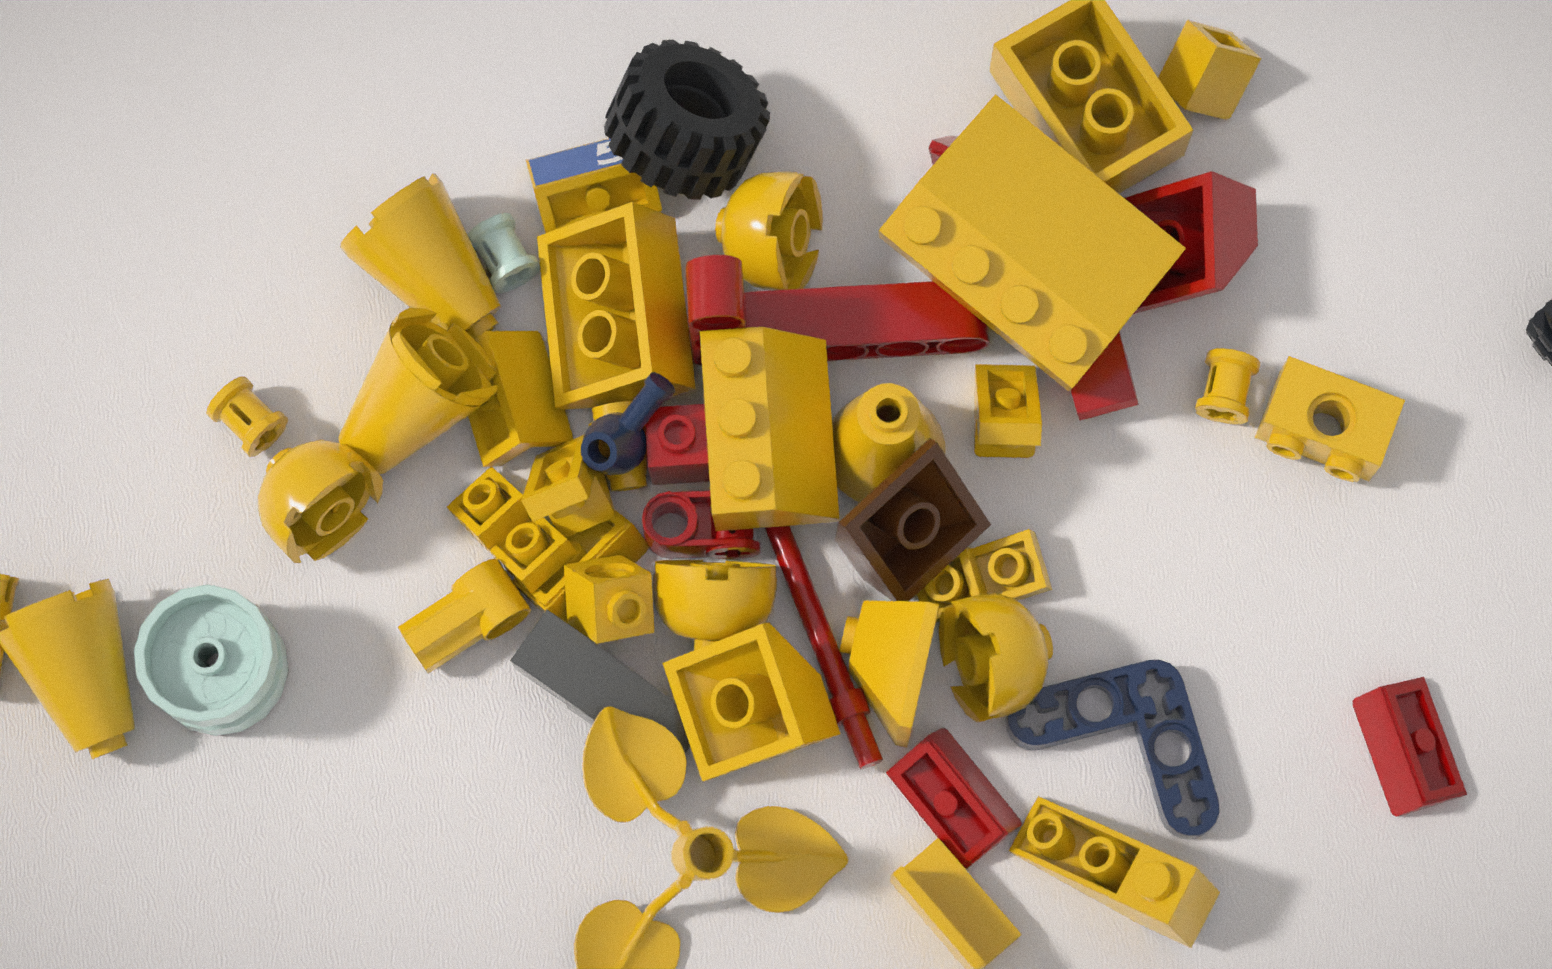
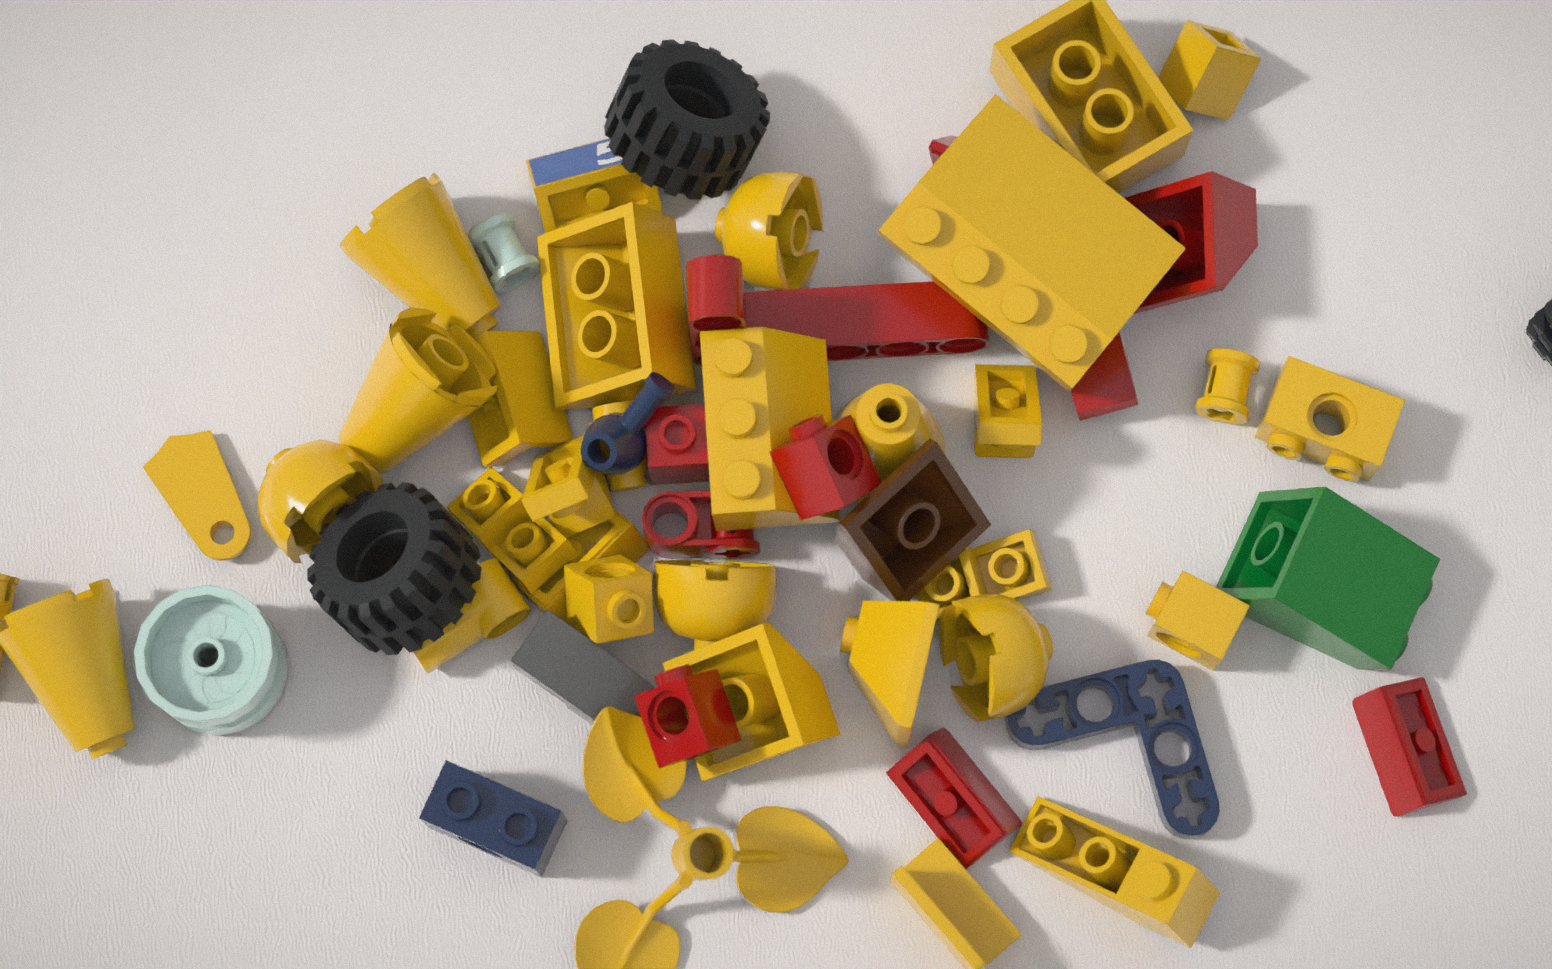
yellow bush [206,376,289,457] -> none
red bar [765,526,883,769] -> none
none -> yellow piece [143,430,251,561]
none -> black tyre [307,482,482,655]
none -> dark blue brick [419,760,568,878]
none -> red brick [634,664,742,769]
none -> red brick [770,414,881,520]
none -> yellow brick [1145,571,1250,671]
none -> green slope [1216,486,1440,670]

